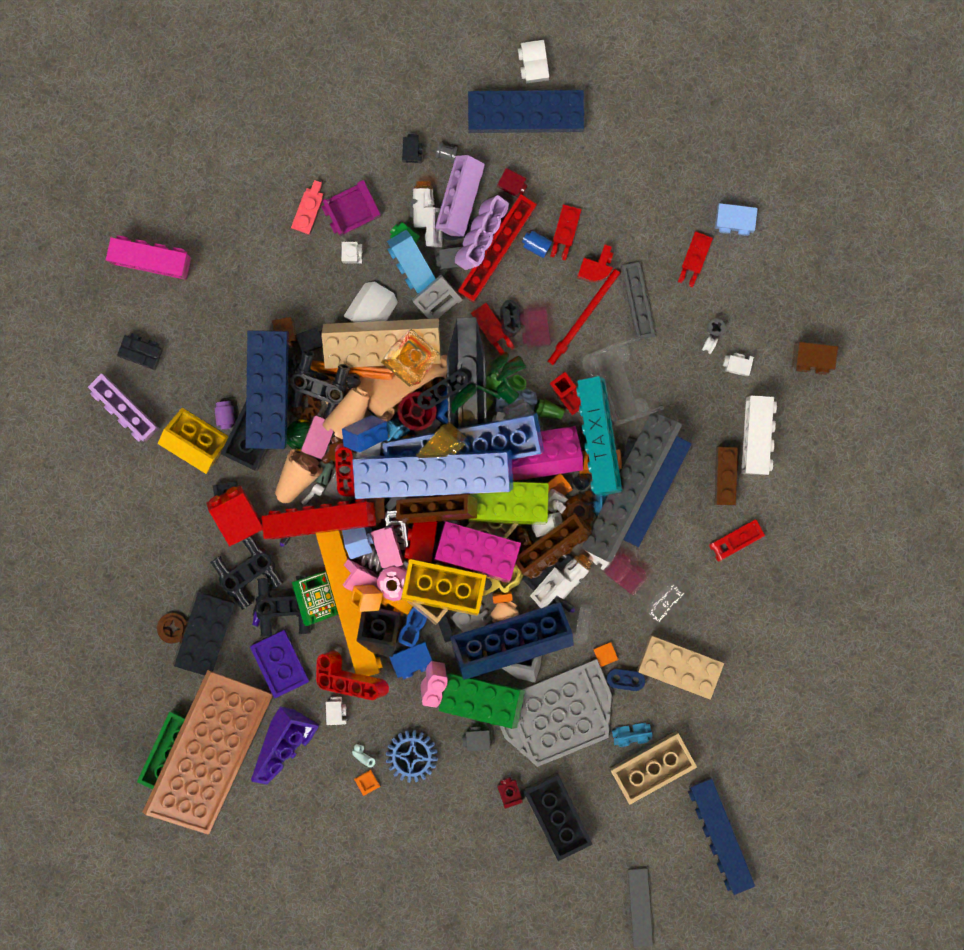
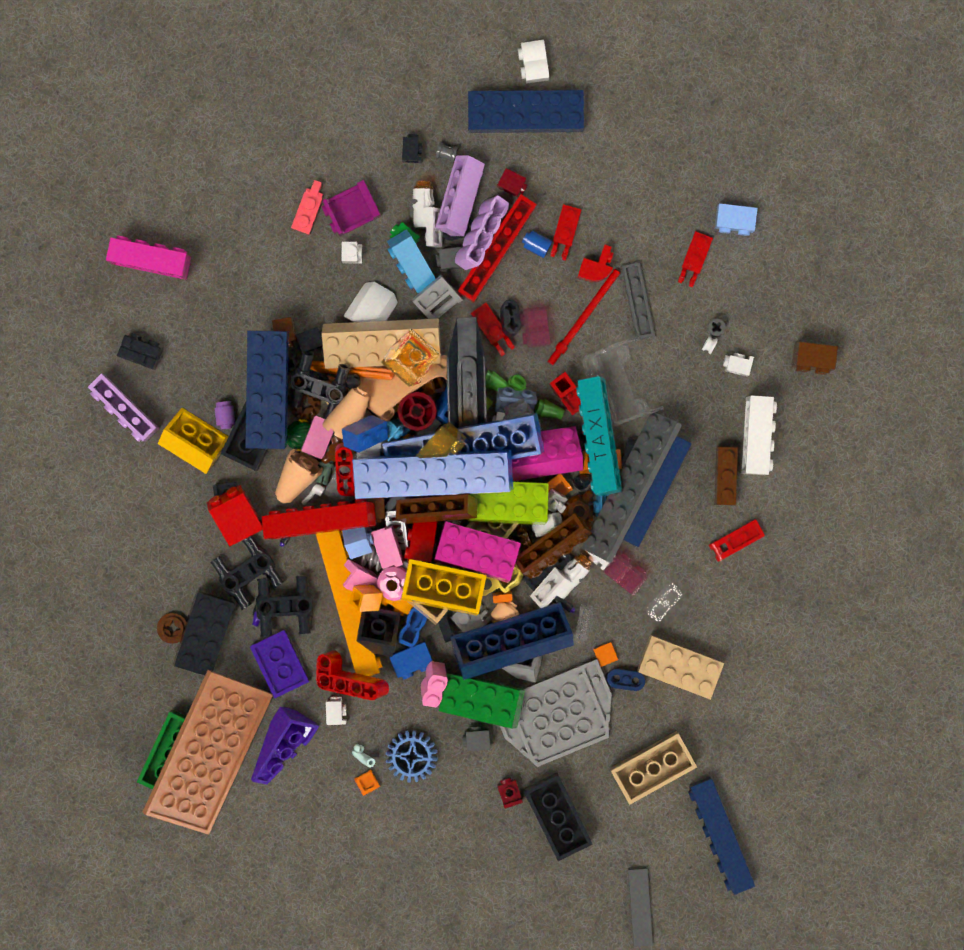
green container [292,571,338,626] -> none
black beam [417,371,468,410] -> none
dark green plant [451,352,527,414] -> none
dark azure hinge [612,723,652,747] -> none

